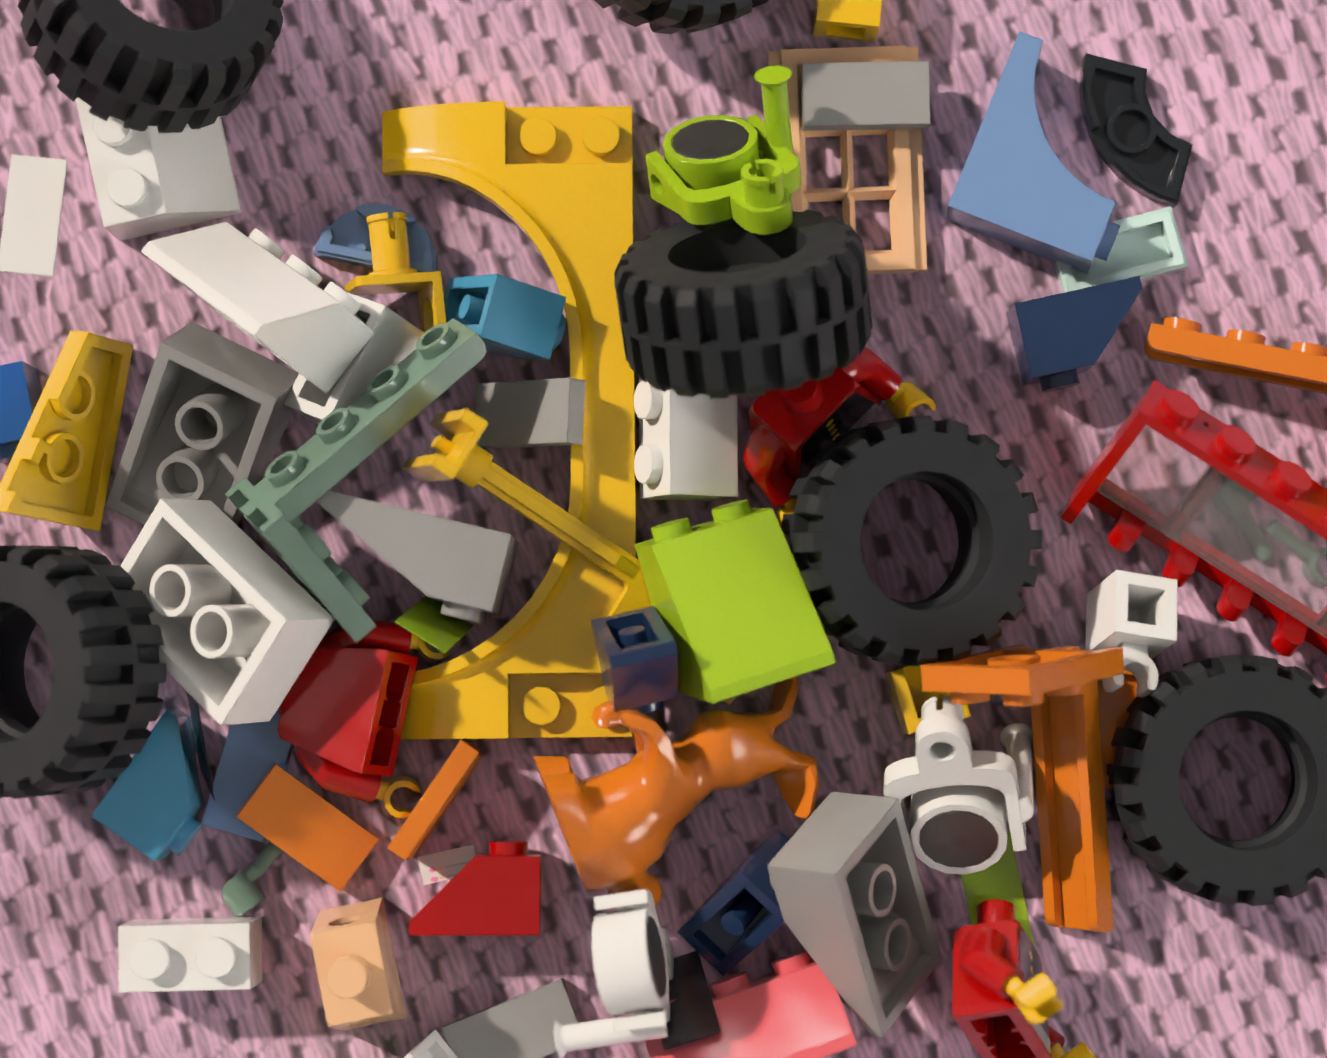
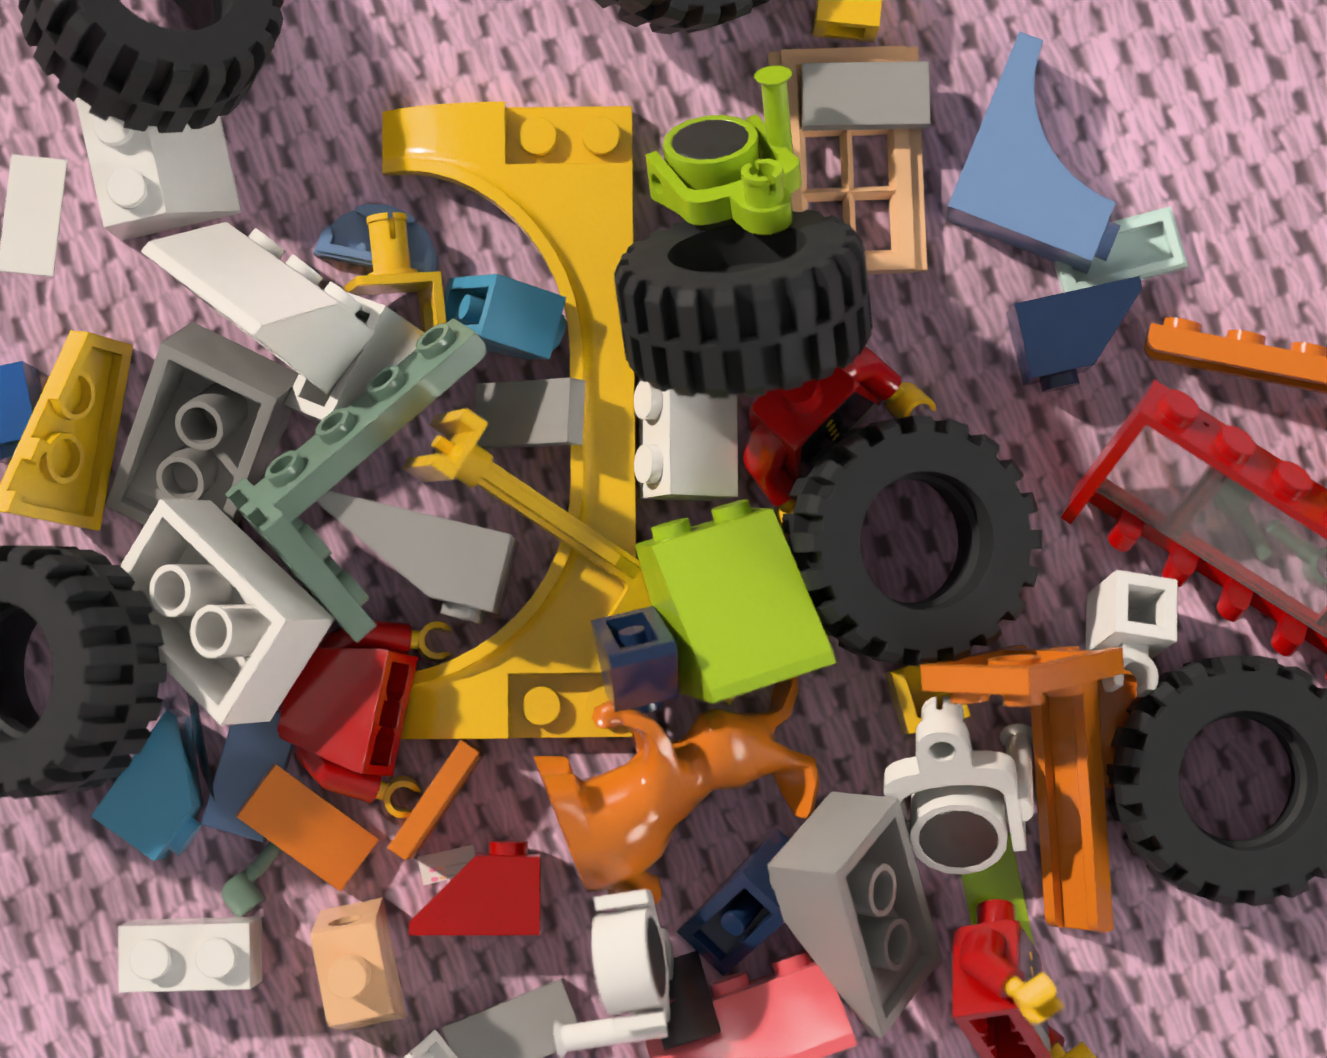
lime sticker [395,595,474,653] -> none
black tile [1079,53,1193,208] -> none

